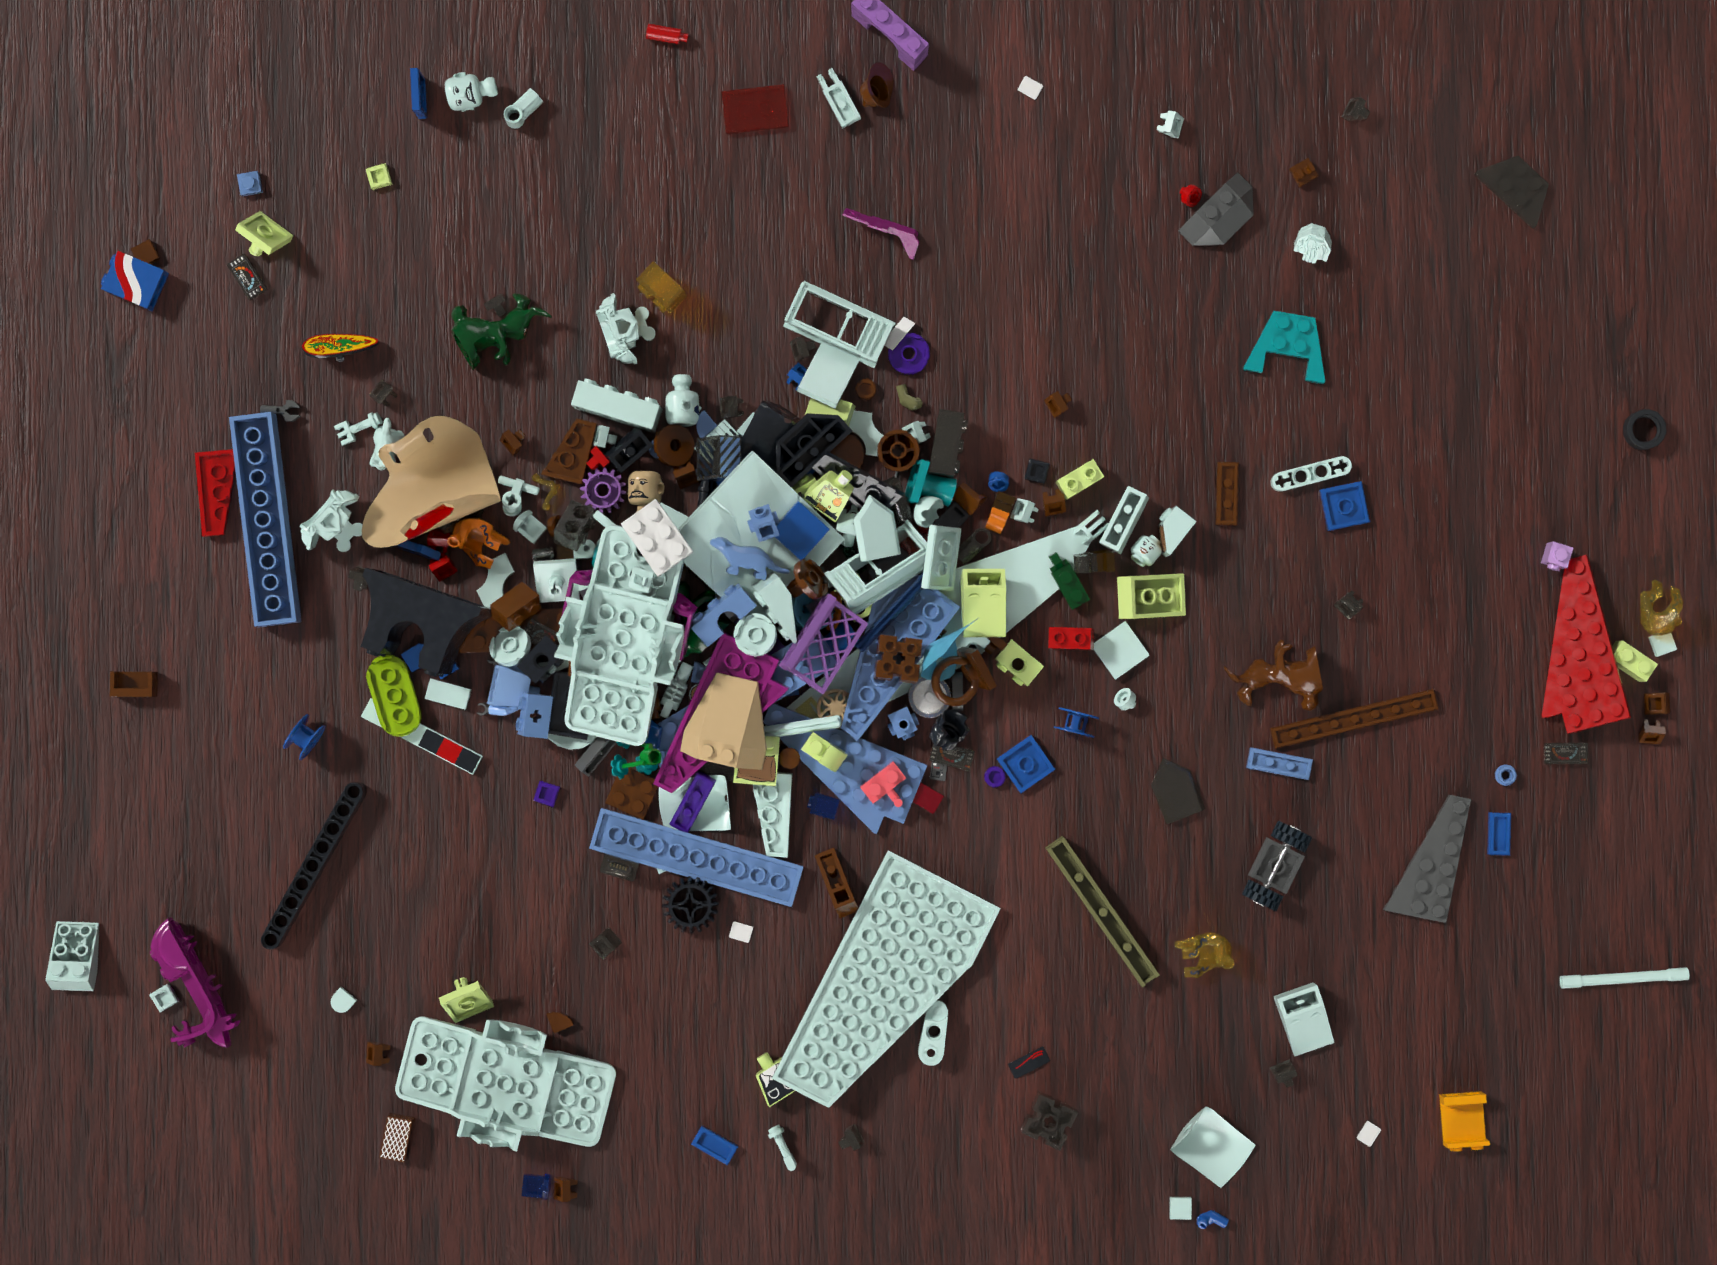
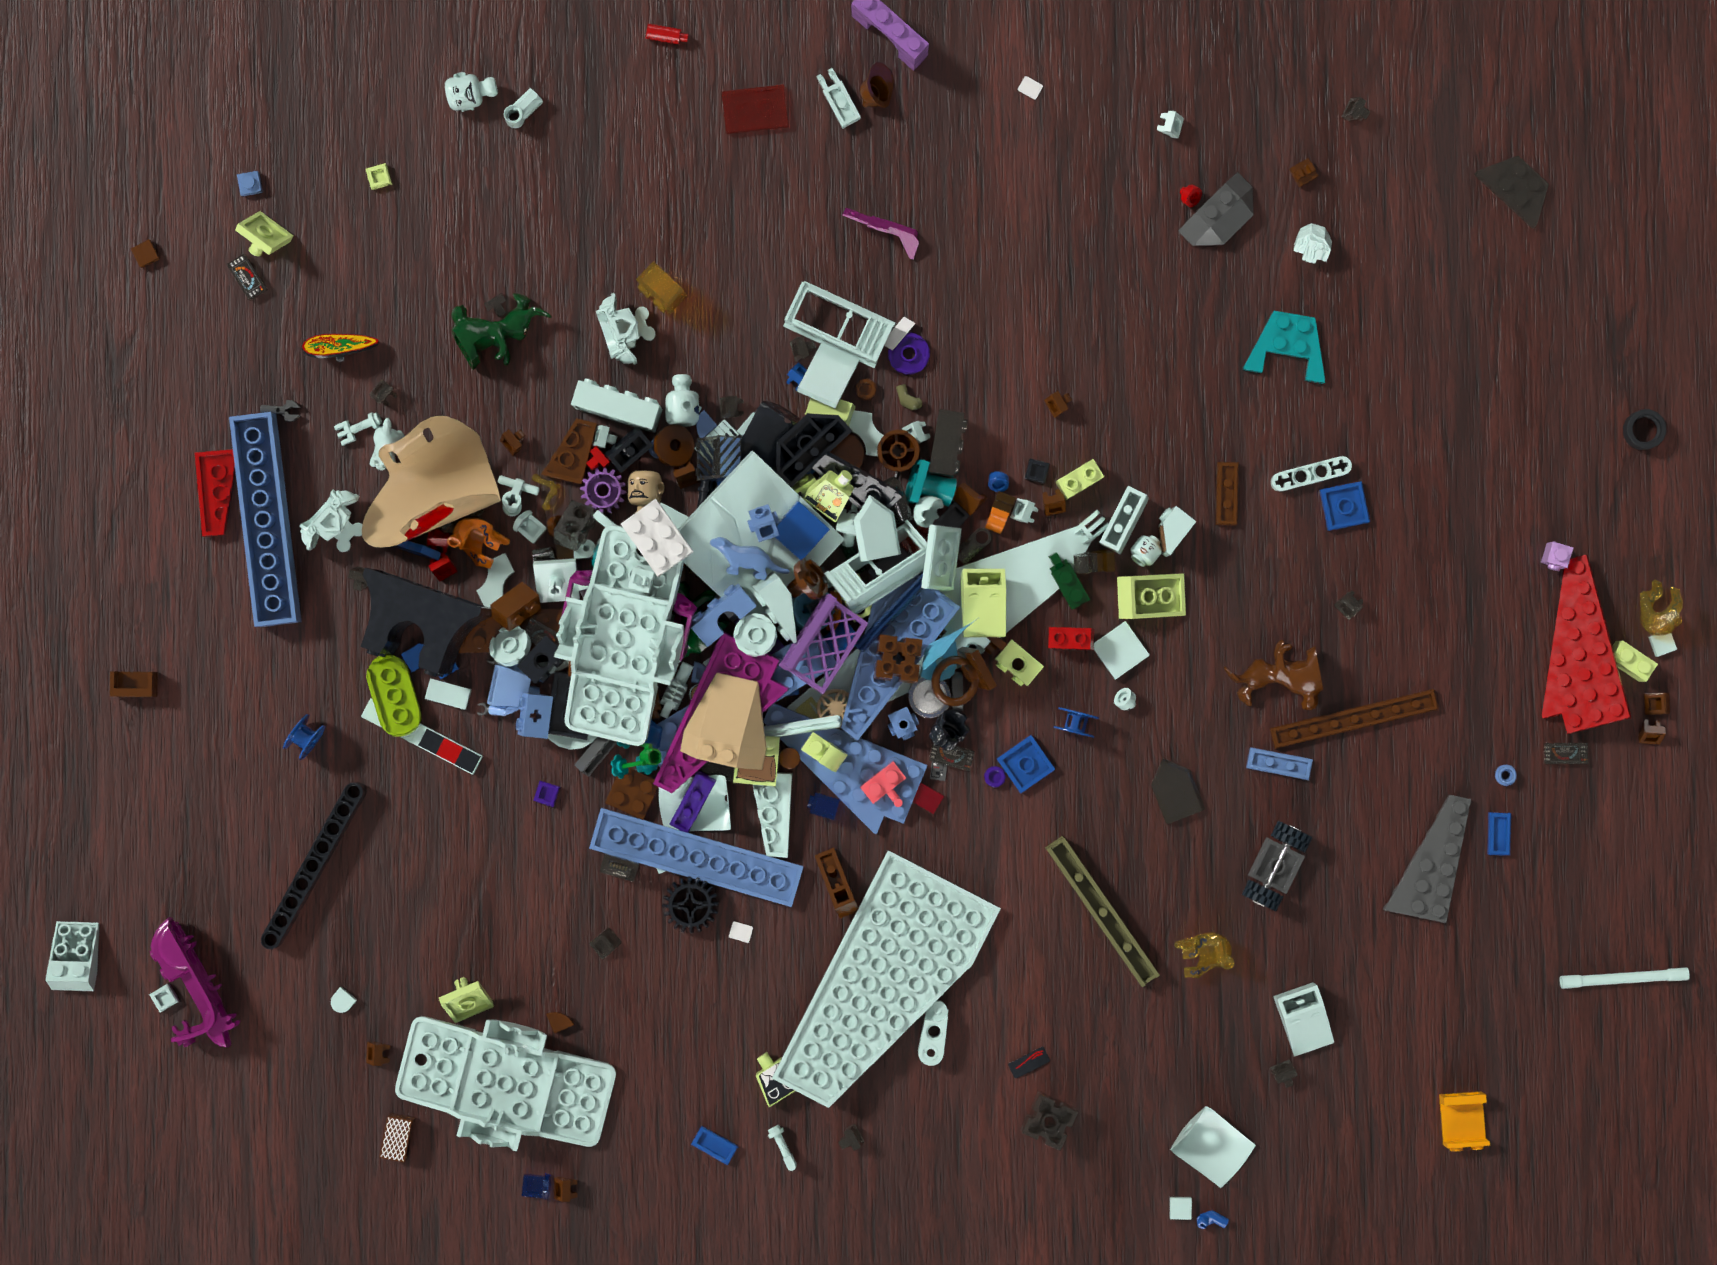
panel [101,250,169,312] -> none
blue tile [410,68,427,119] -> none
white sticker [1357,1121,1381,1147] -> none

